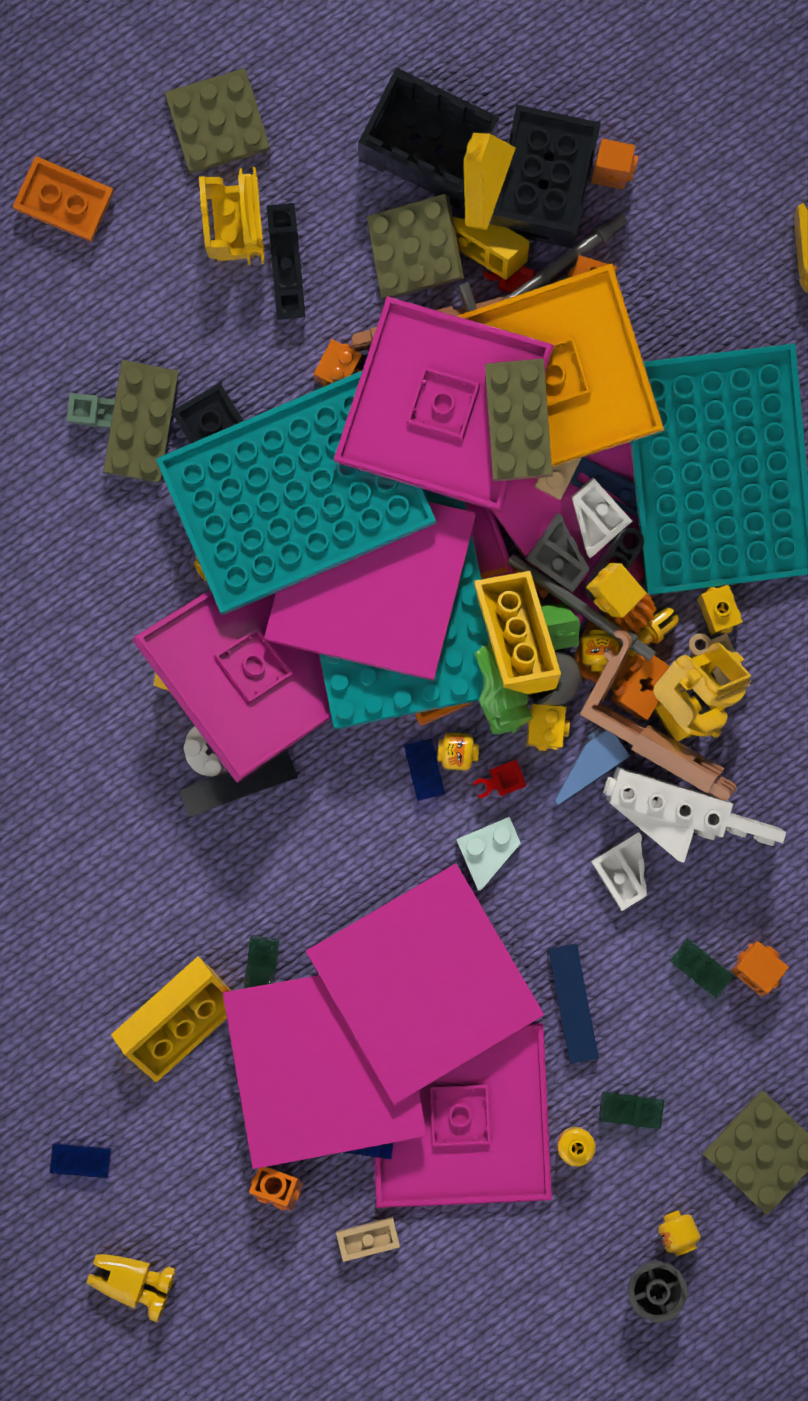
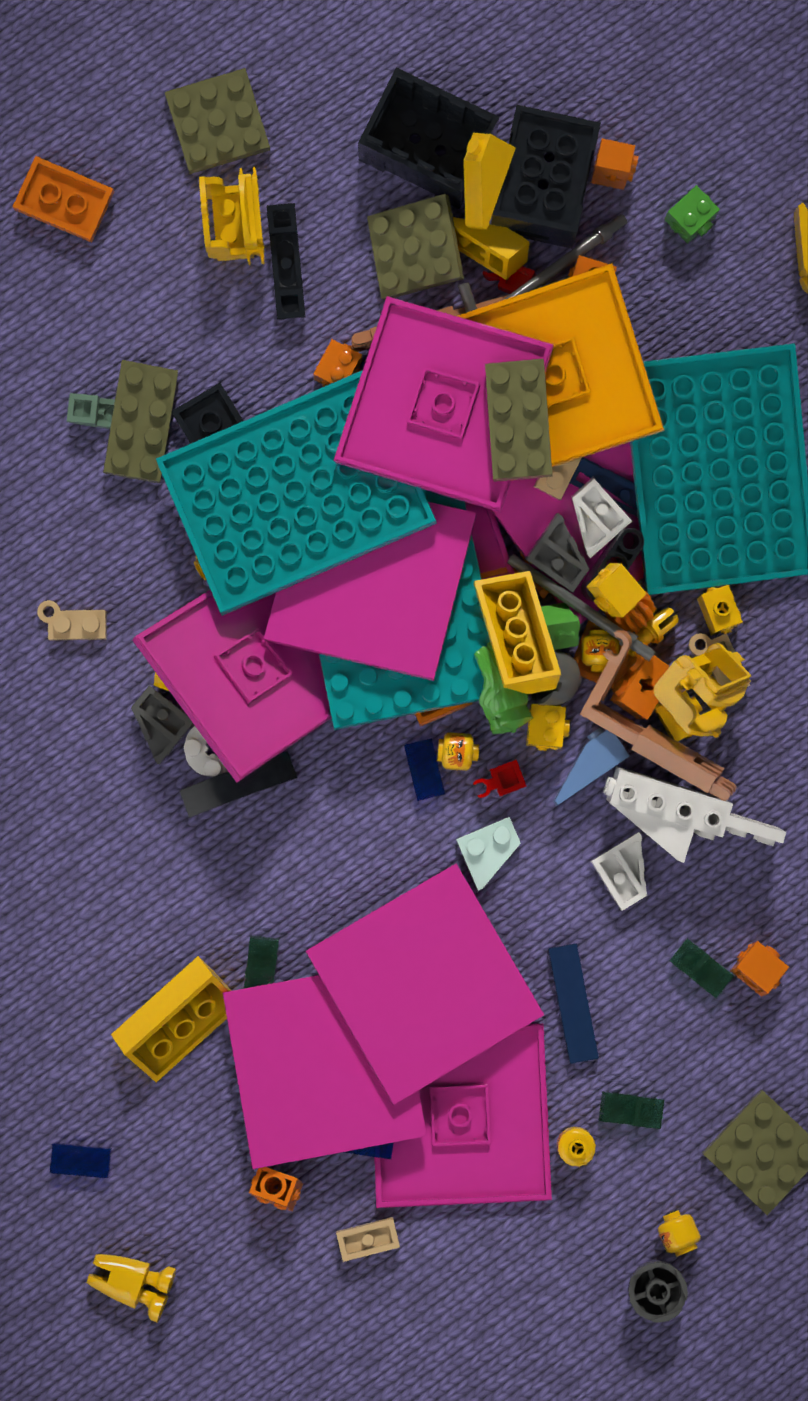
none -> tan hinge [37,600,107,641]
none -> dark grey wing [131,685,193,765]
none -> bright green head [664,185,720,244]

